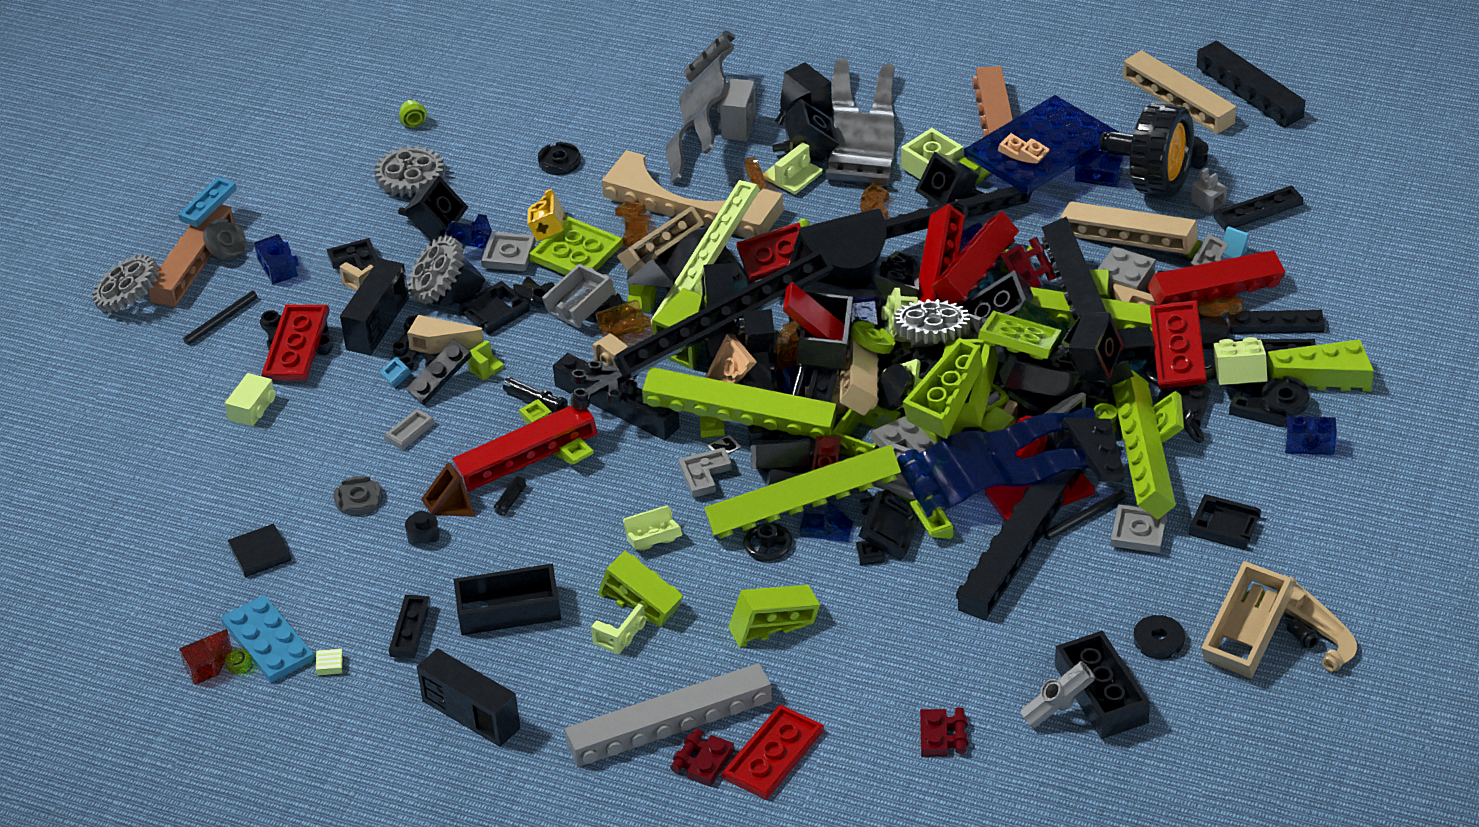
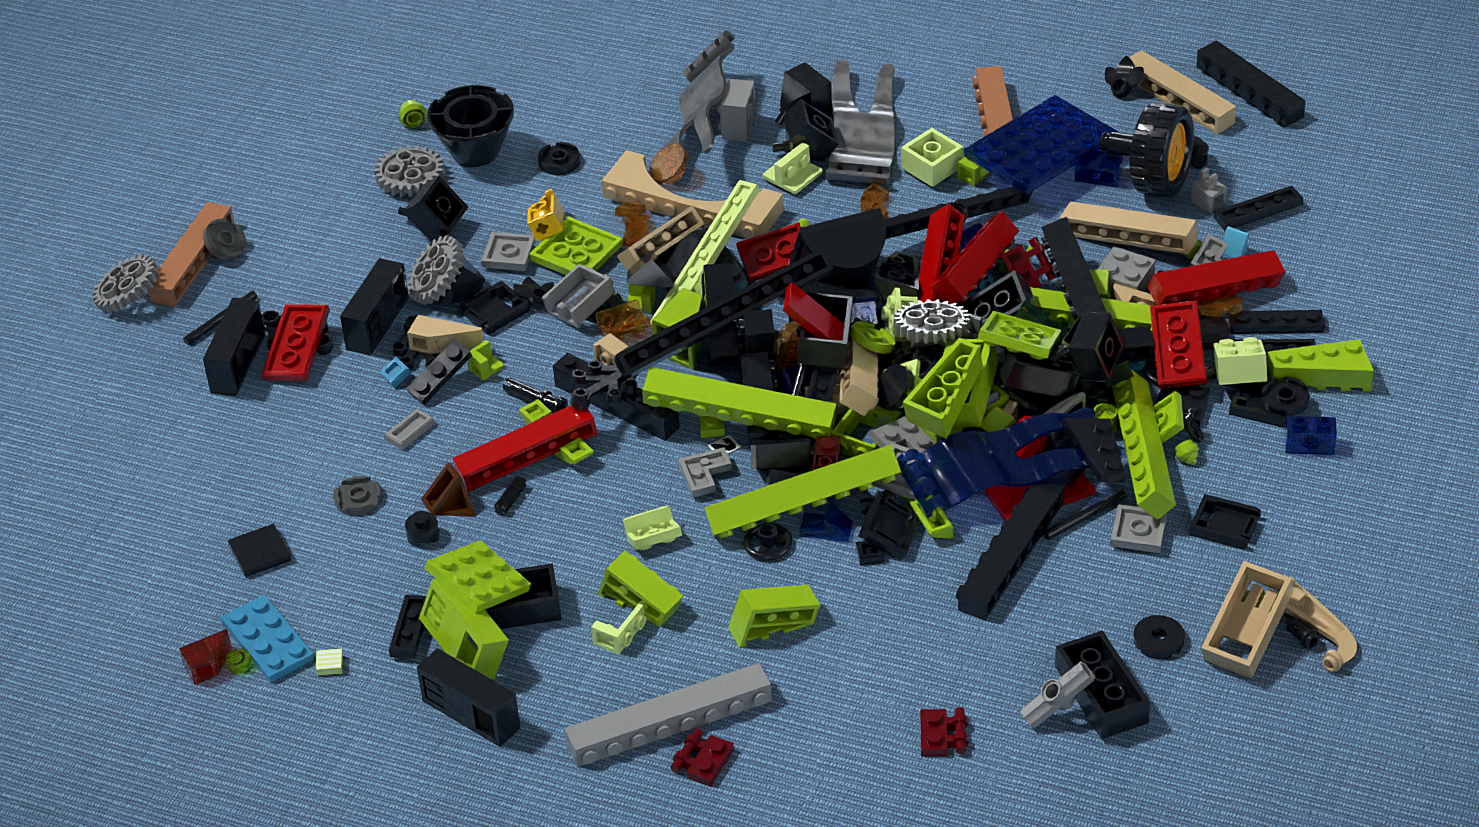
dark azure plate [178,177,237,227] -> none
yellowish green brick [225,373,276,427] -> none
clear blue brick [254,234,299,285] -> none
black plate [326,238,379,271] -> none
tan bracket [339,262,373,291] -> none
clear blue bracket [443,214,492,249] -> none
light nougat wing [705,334,757,384] -> none
red tile [722,704,824,800] -> none
clear orange tile [744,157,766,192] -> none
black piece [915,151,985,205] -> none
light nougat slope [998,133,1050,164] -> none
none -> black piece [203,297,265,396]
none -> lime piece [419,579,509,679]
none -> lime plate [424,540,531,613]
none -> black cone [427,85,514,167]
none -> clear orange tile [649,143,689,184]
none -> black plate [1105,56,1144,98]
none -> lime plate [1175,439,1199,465]

